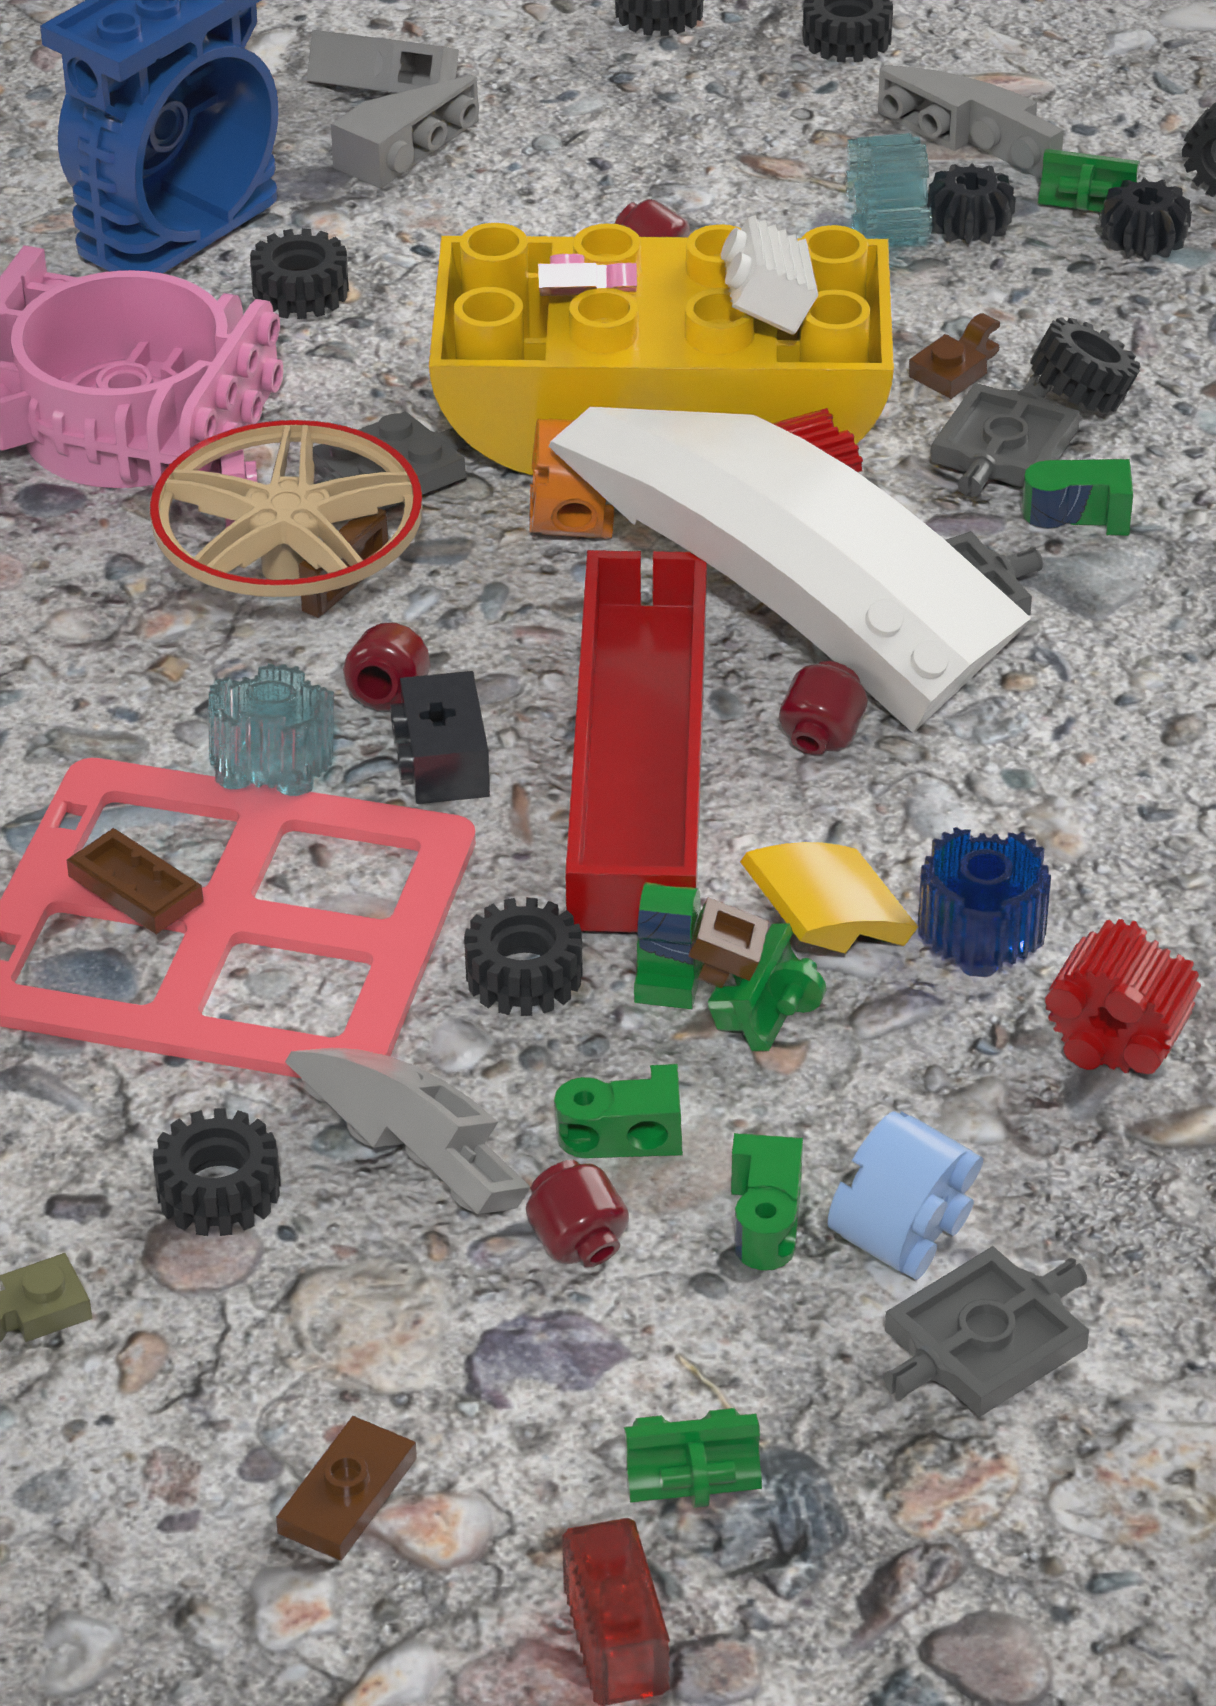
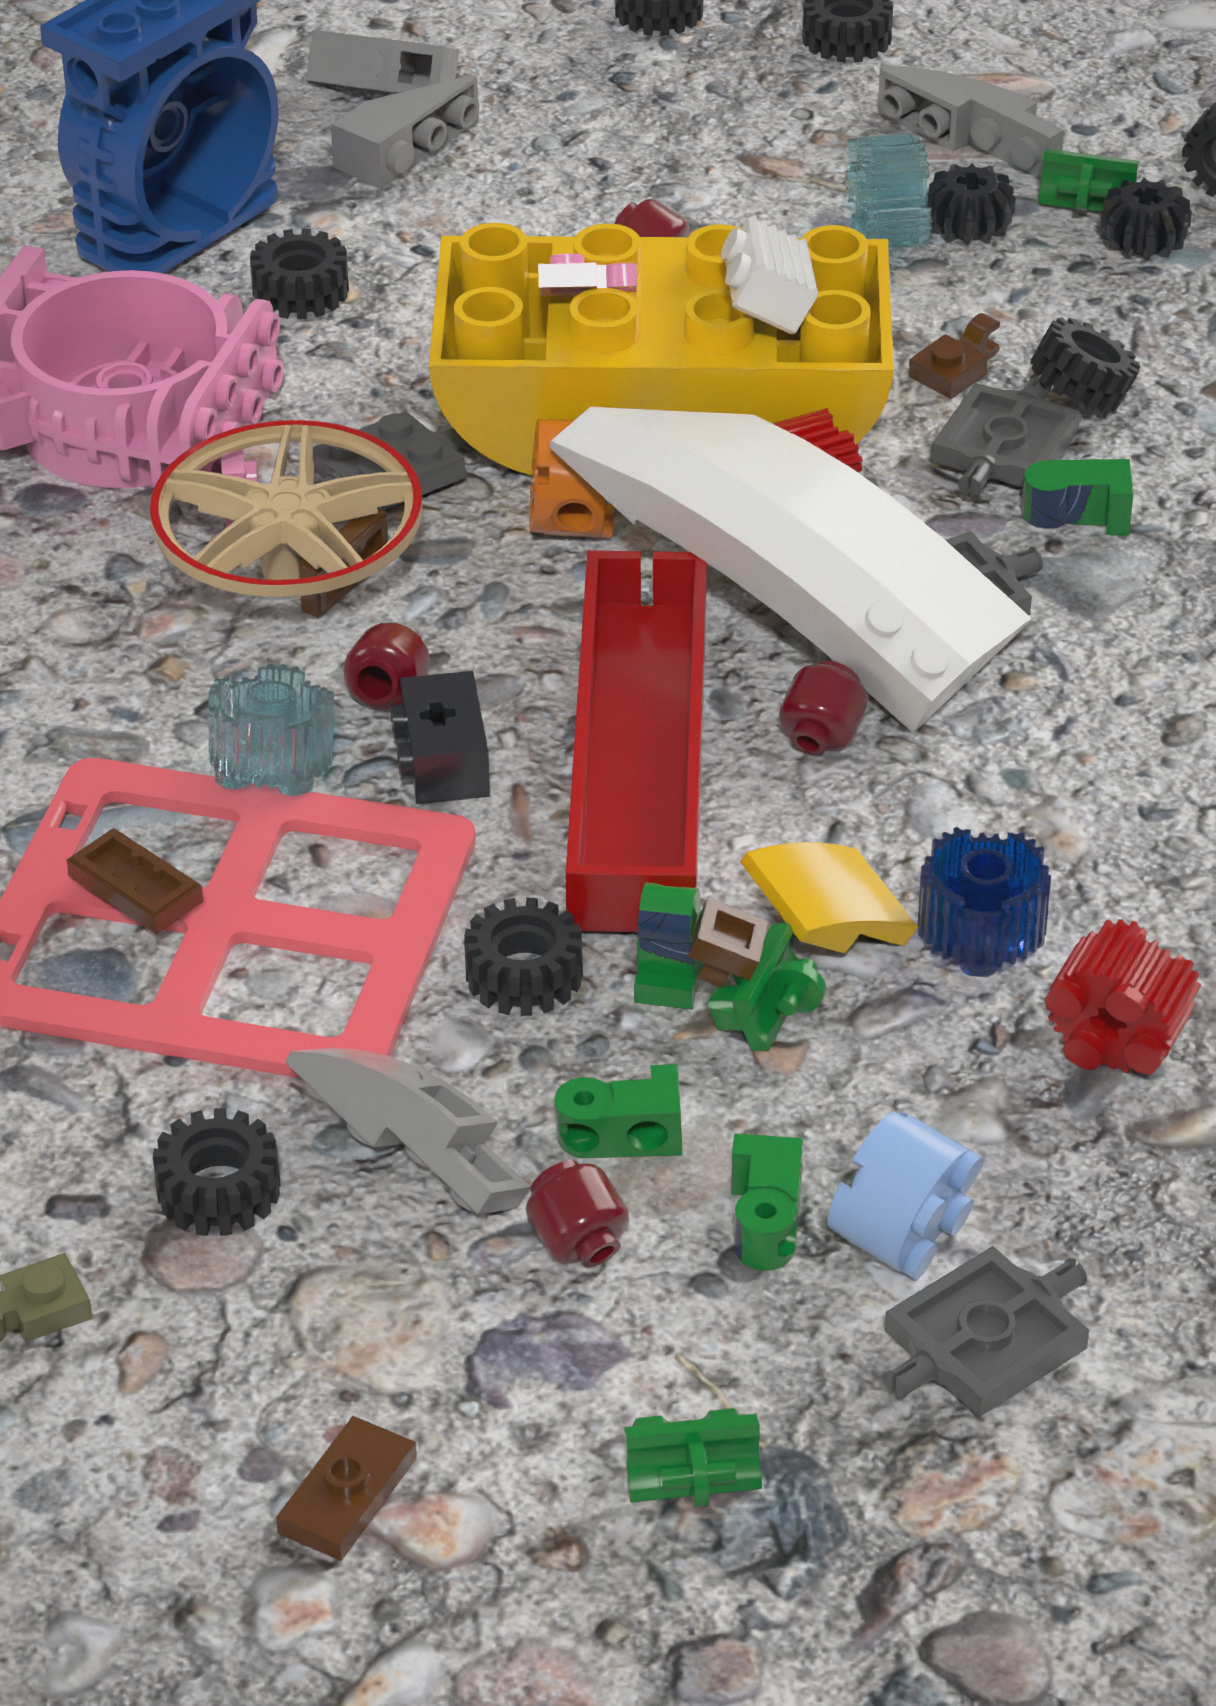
clear red brick [562,1518,670,1706] -> none

